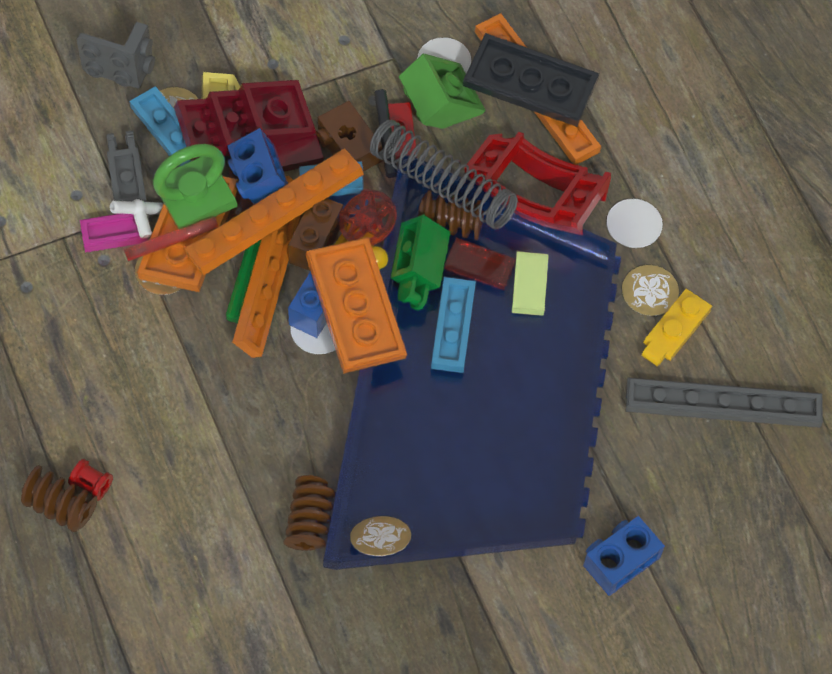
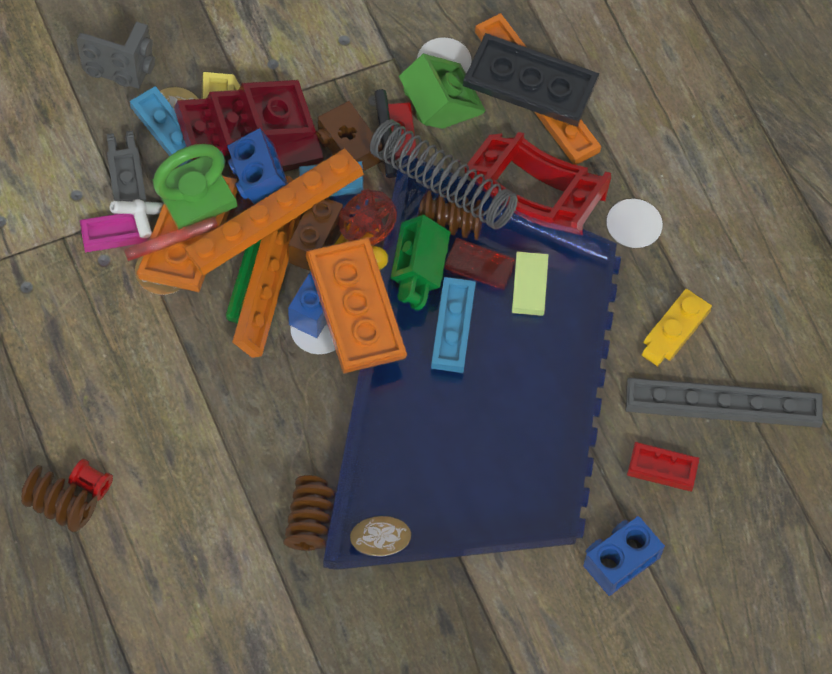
pearl gold sticker [622,265,679,316] -> none
none -> red plate [627,442,700,492]

